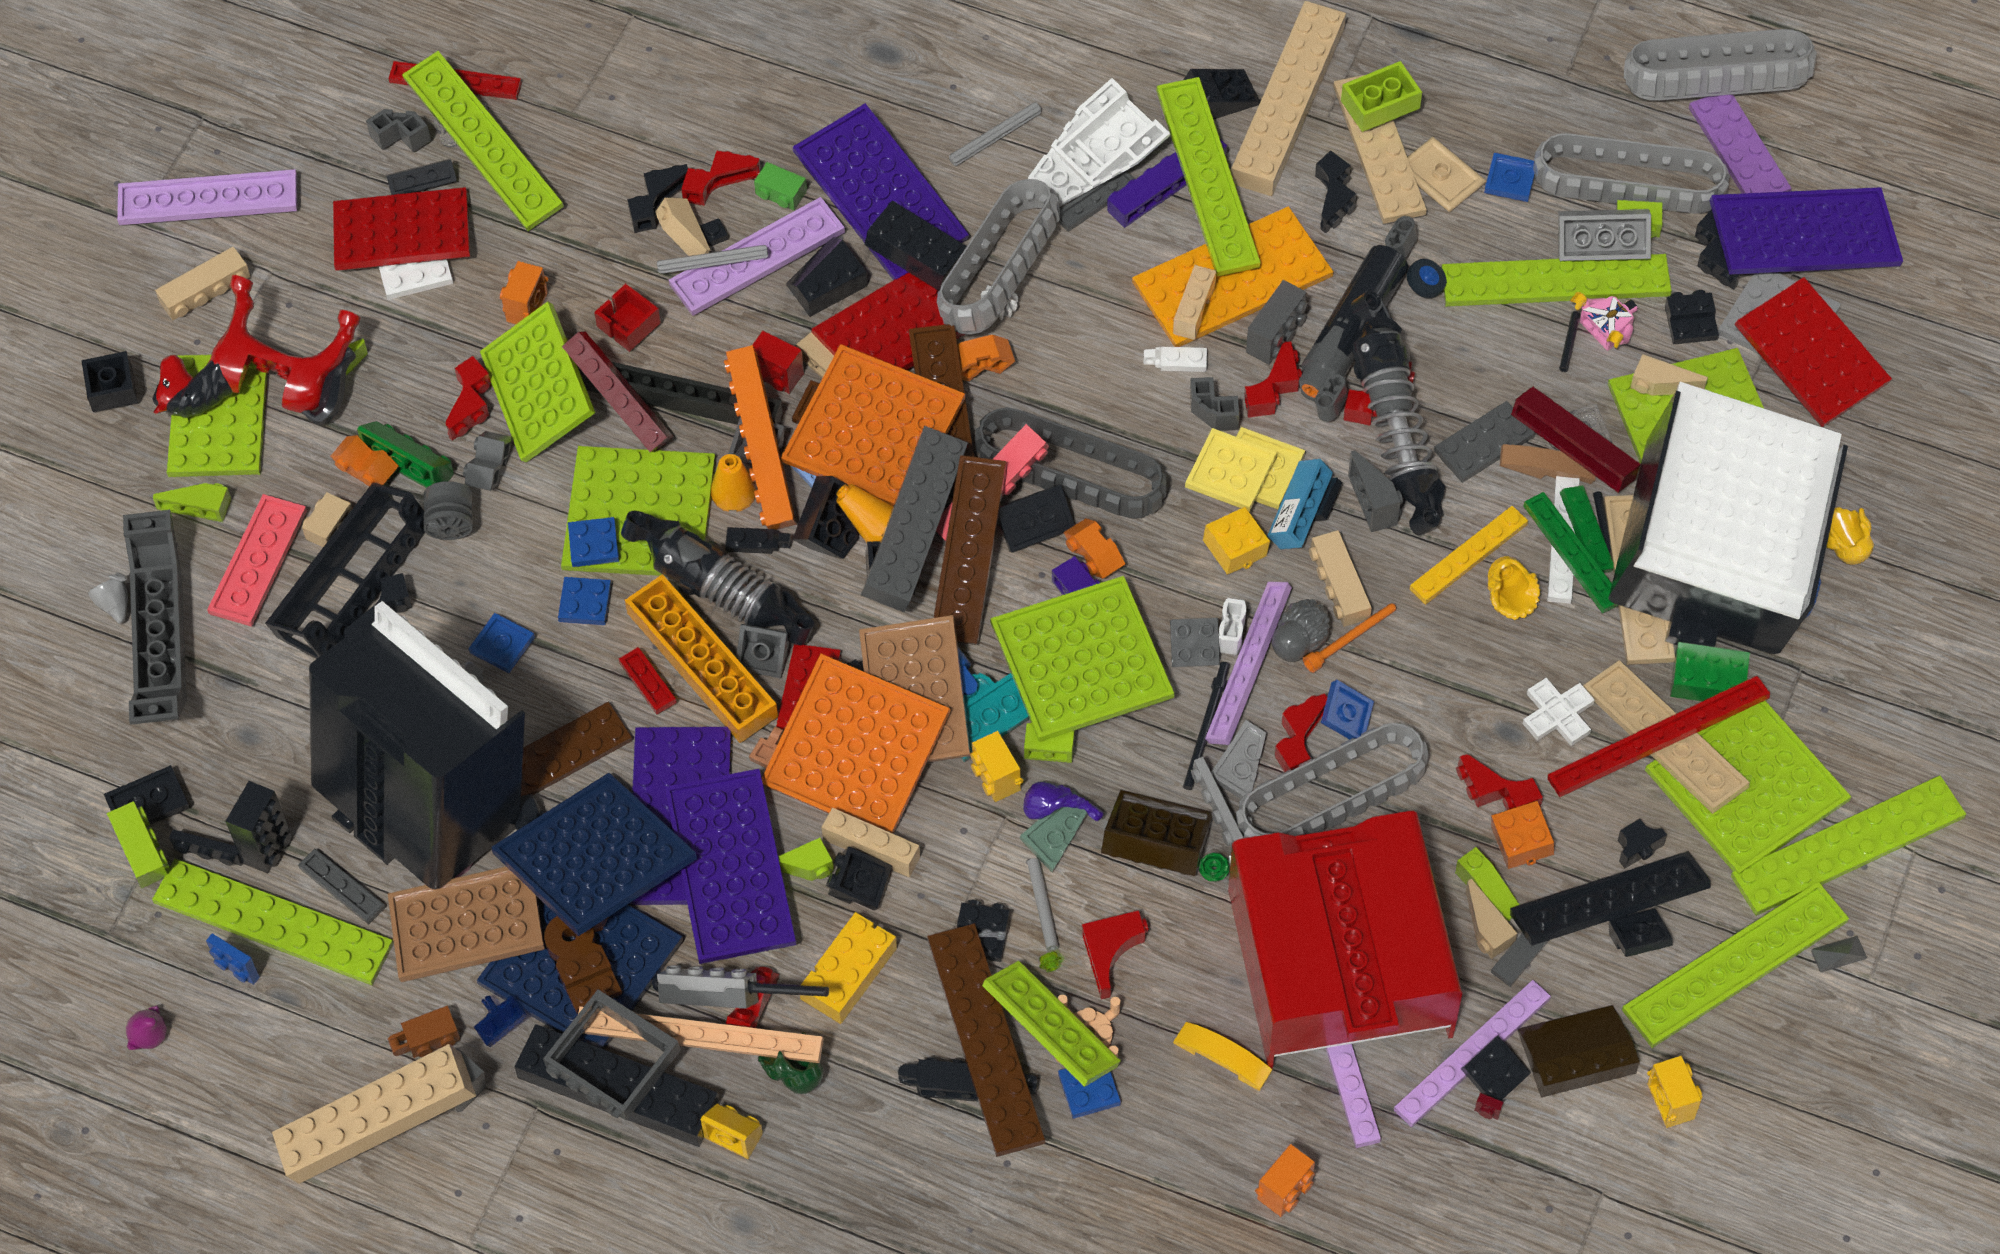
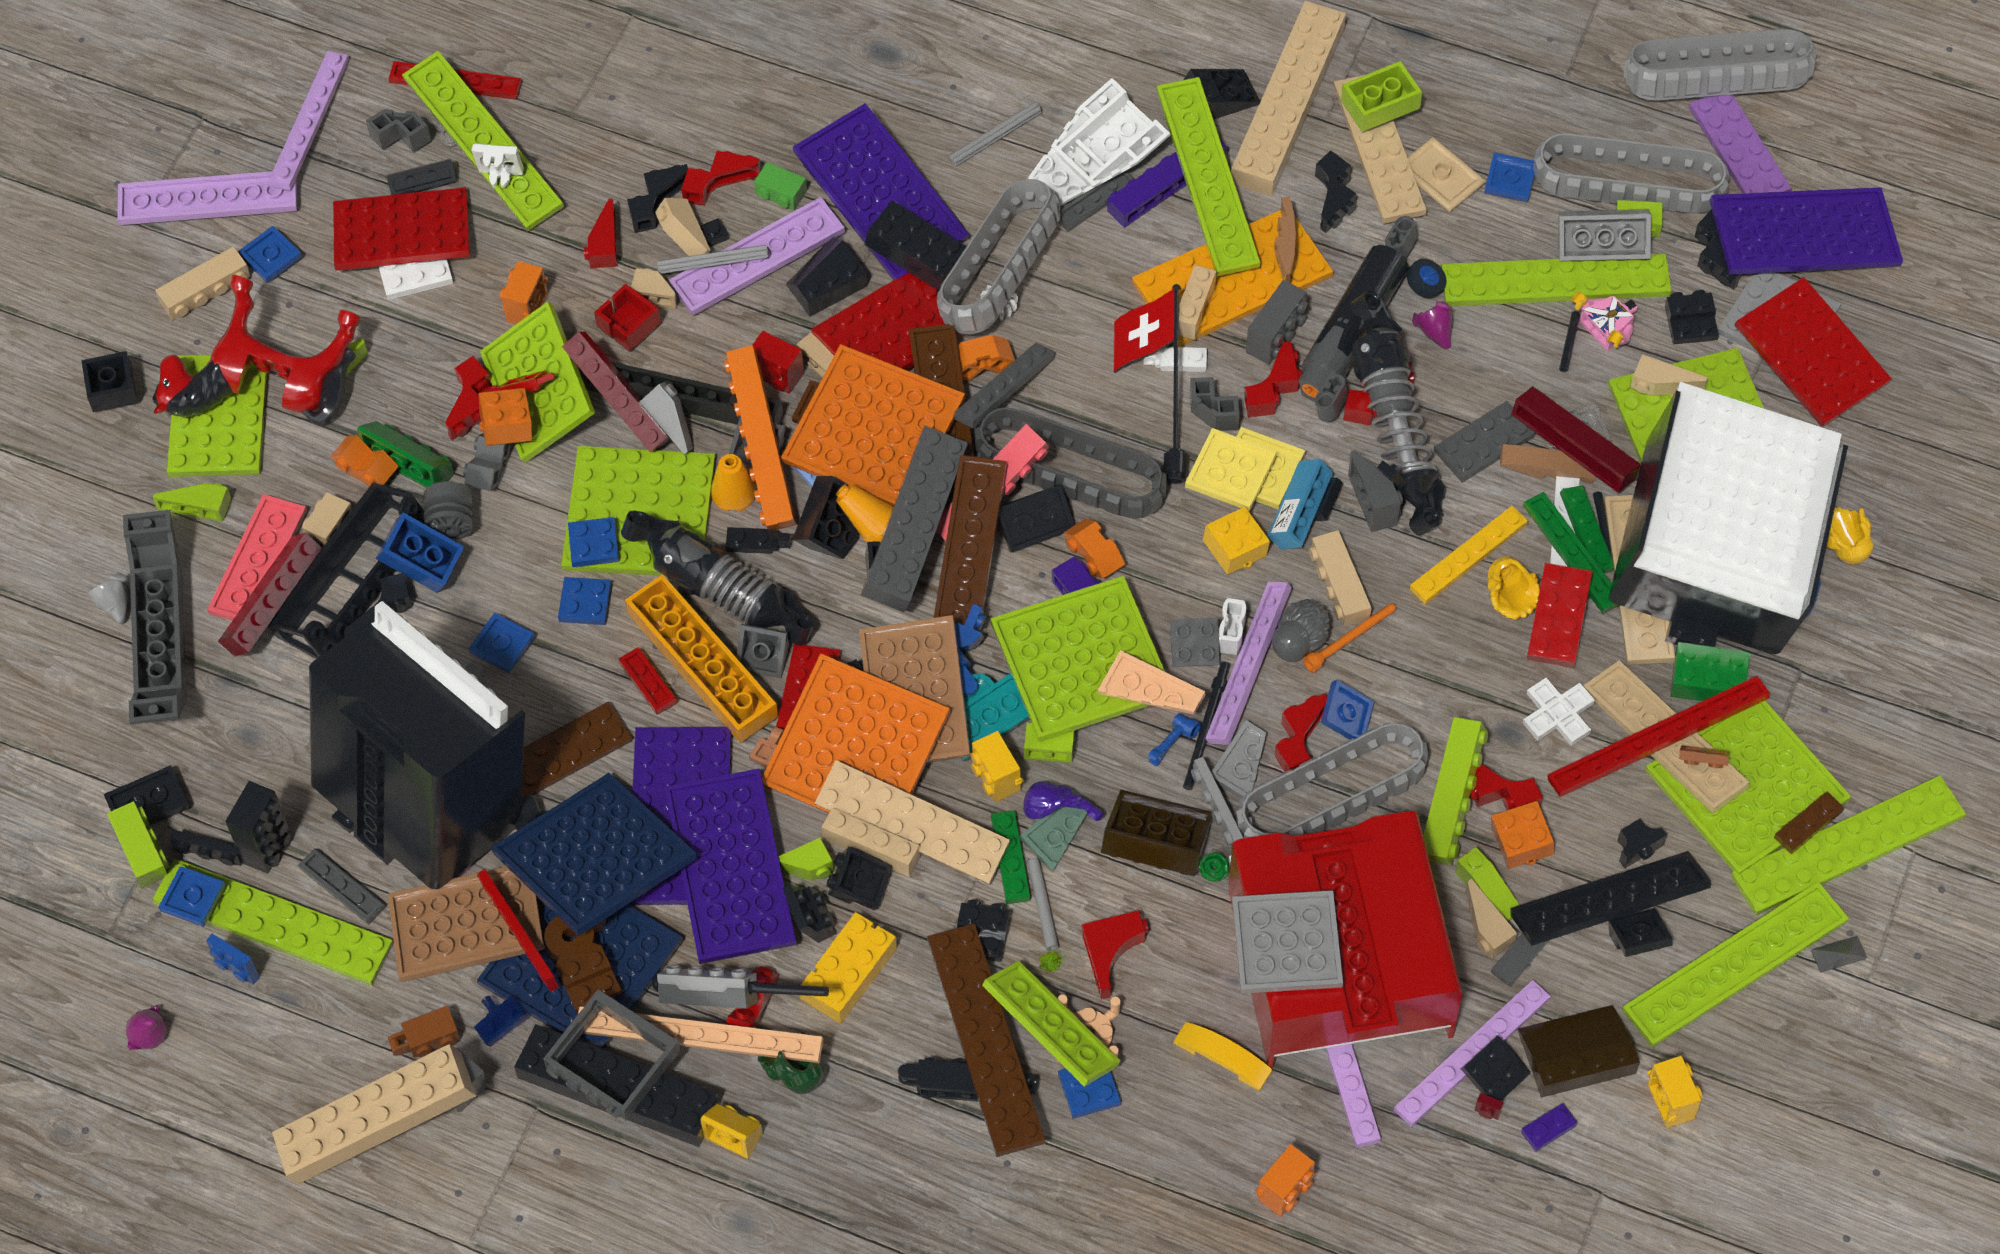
none -> blue plate [158,866,226,927]
none -> dark red brick [218,532,322,657]
none -> blue plate [238,226,302,283]
none -> lavender plate [268,51,349,191]
none -> blue brick [375,513,464,593]
none -> white piece [472,144,524,188]
none -> red tile [477,869,559,992]
none -> red plate [478,370,555,395]
none -> orange brick [479,388,532,446]
none -> red slope [584,199,617,269]
none -> tan slope [631,268,677,309]
none -> light grey slope [640,382,693,455]
none -> black plate [782,884,835,943]
none -> tan plate [815,760,1010,885]
none -> dark grey plate [954,343,1054,428]
none -> blue brick [955,604,986,651]
none -> green plate [991,810,1030,905]
none -> light nougat wing [1098,650,1206,715]
none -> flag [1114,284,1187,484]
none -> blue brick [1148,713,1201,766]
none -> light grey plate [1232,891,1343,993]
none -> medium nougat slope [1274,196,1296,283]
none -> black plate [1377,461,1407,489]
none -> magenta hat [1412,301,1452,349]
none -> lime brick [1423,717,1488,866]
none -> dark purple plate [1521,1103,1577,1152]
none -> red brick [1527,563,1592,668]
none -> dark orange plate [1679,745,1730,768]
none -> reddish brown plate [1774,791,1844,855]

